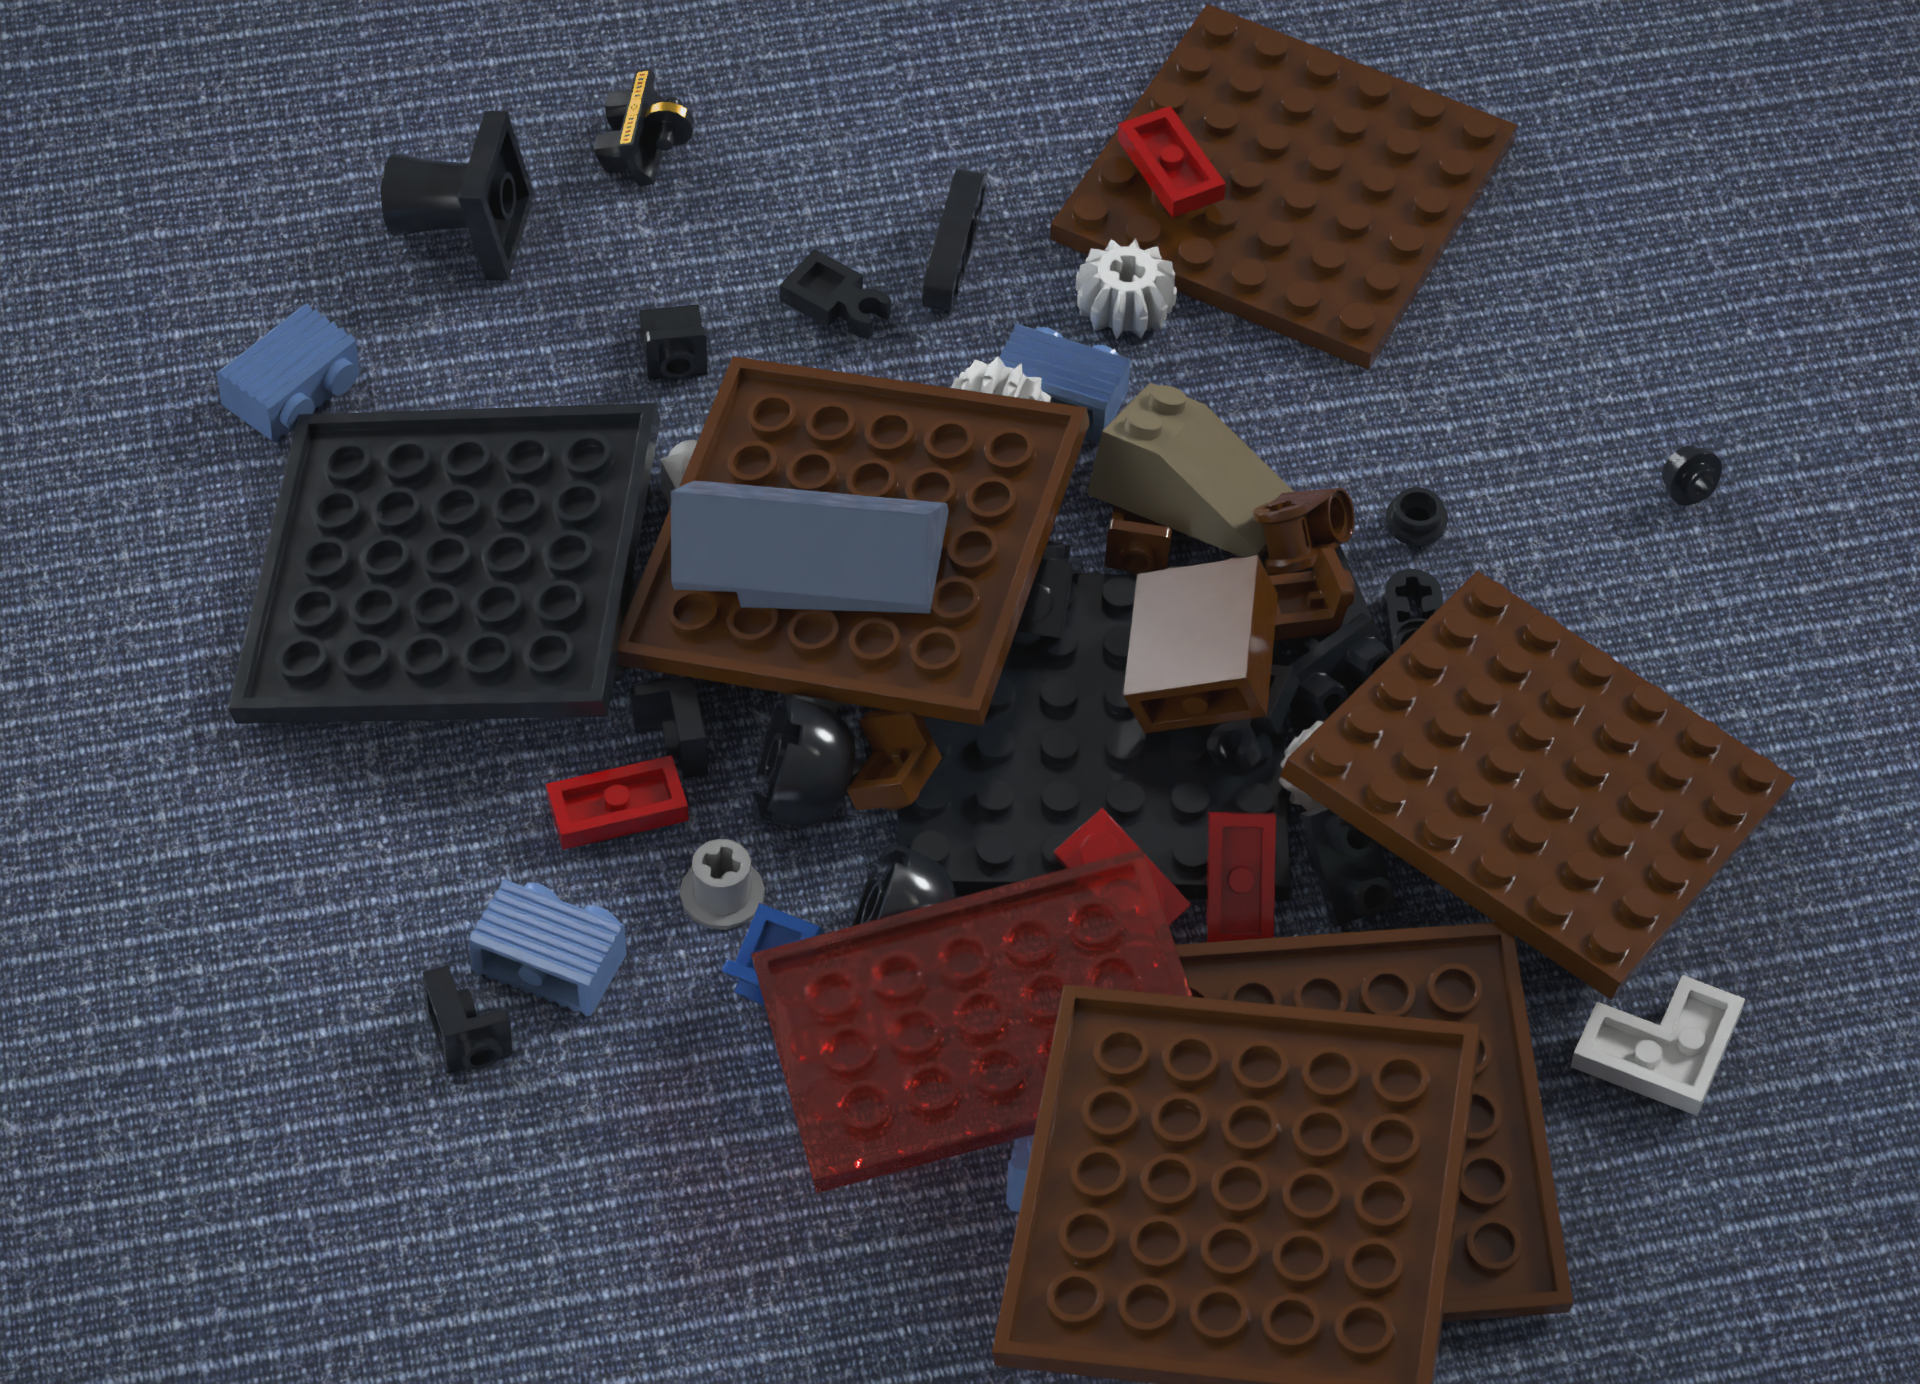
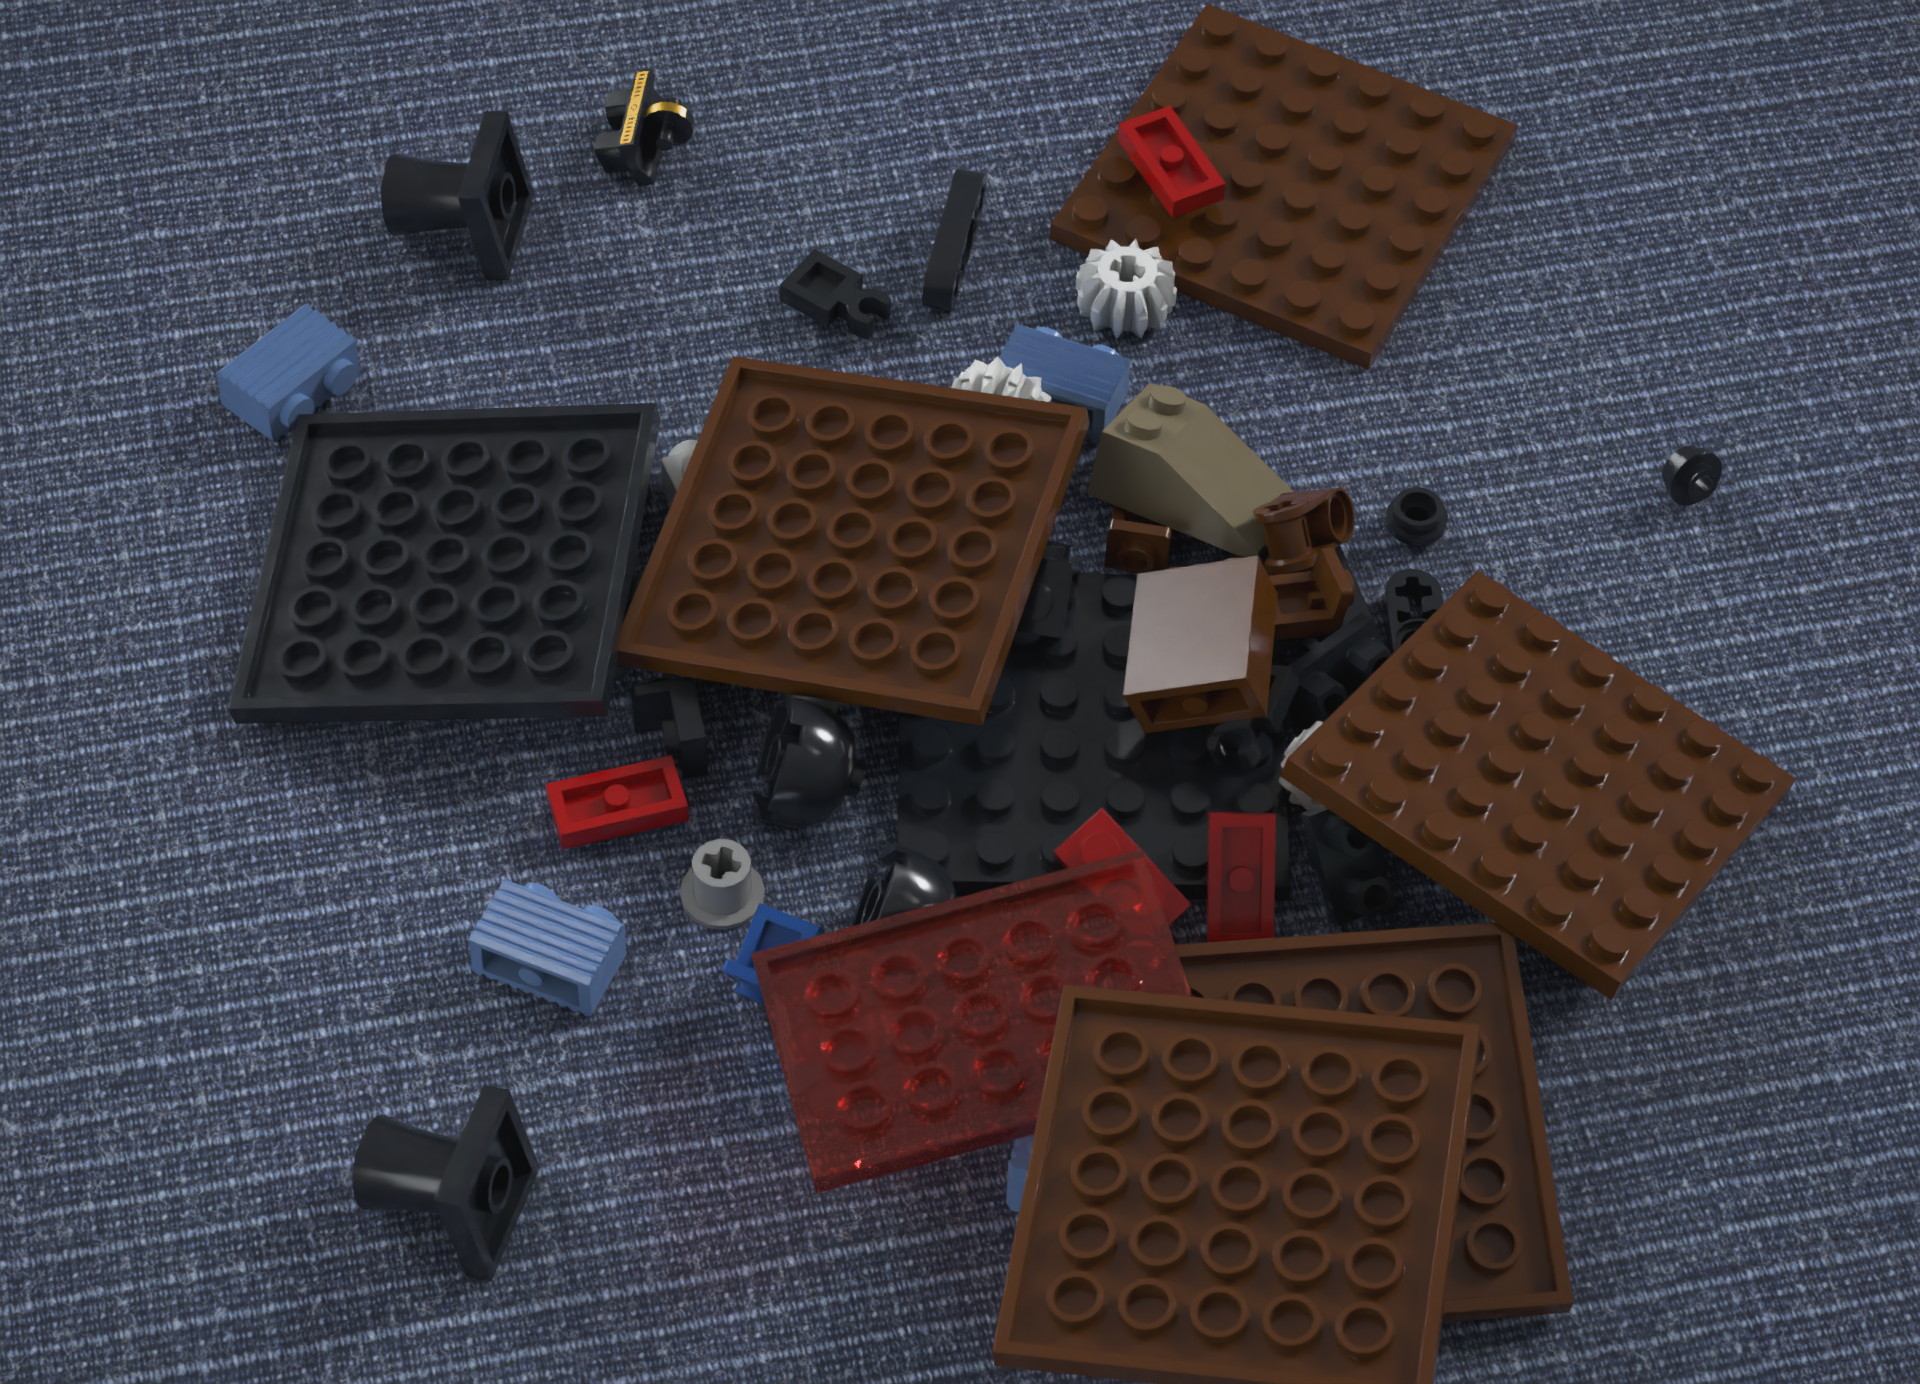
black bracket [423,965,512,1073] -> none
black bracket [639,304,708,380] -> none
sand blue slope [671,480,949,613] -> none
reddish brown bracket [847,710,942,811] -> none
white plate [1571,975,1745,1116] -> none
none -> black plant [353,1085,540,1281]

